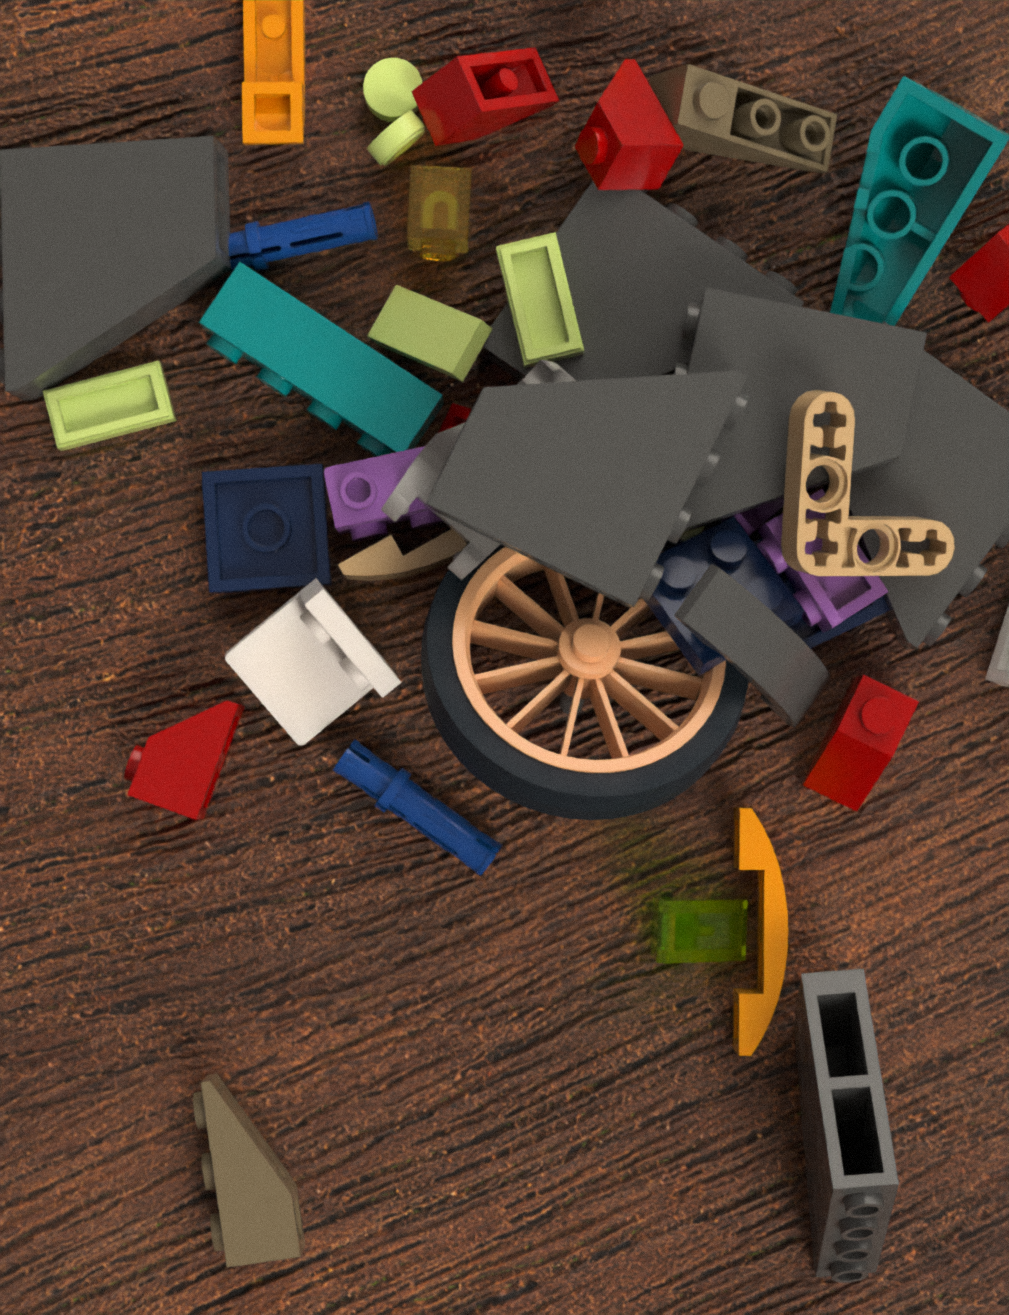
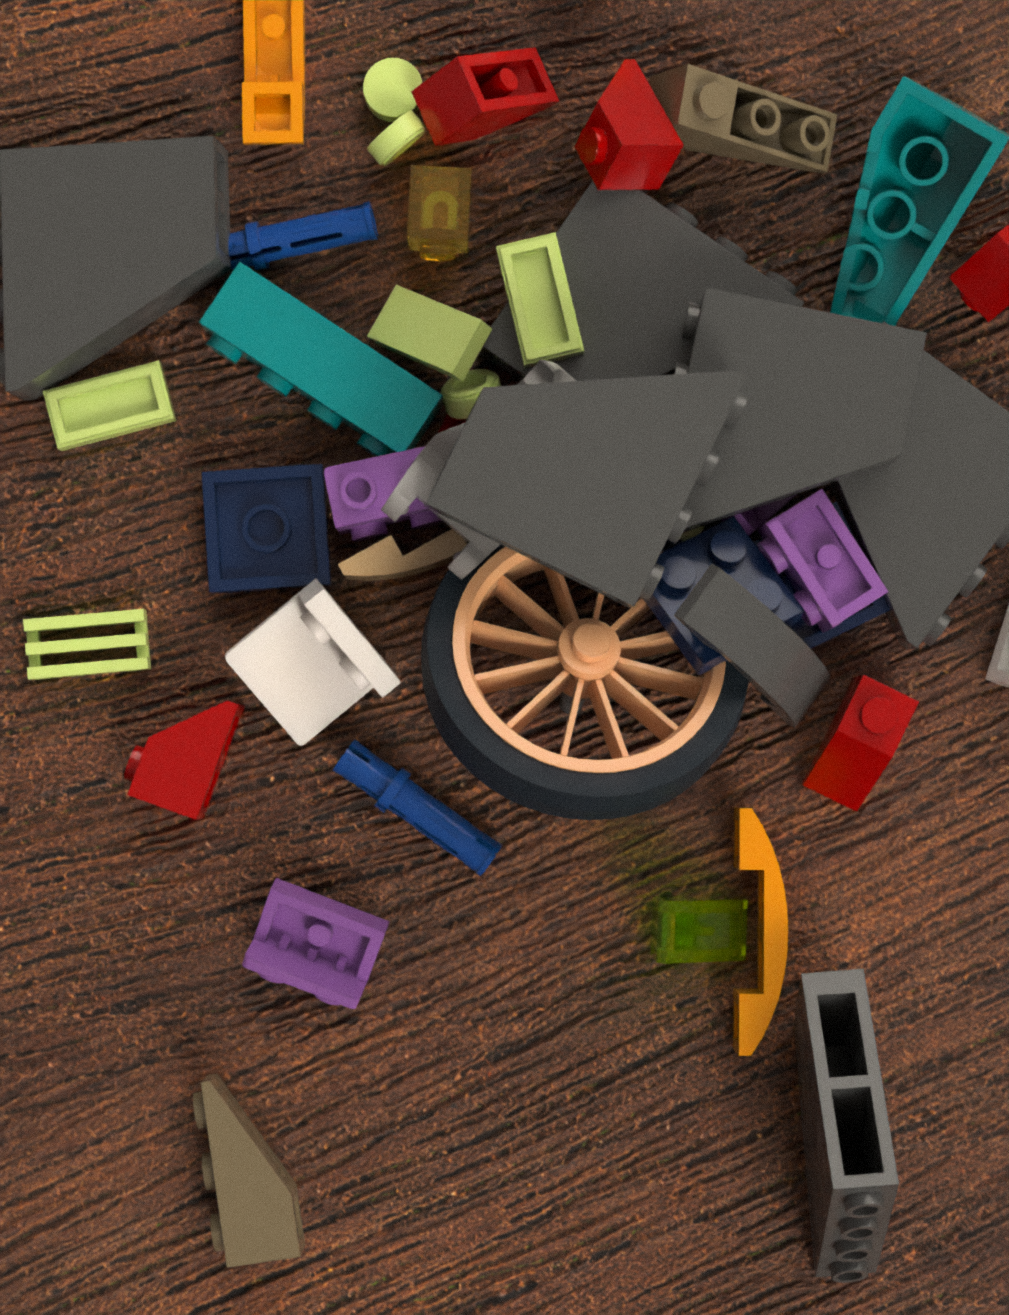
tan beam [781,390,955,576] -> none
none -> yellowish green tile [23,609,151,680]
none -> medium lavender bracket [242,878,390,1009]
none -> yellowish green tile [441,369,501,419]

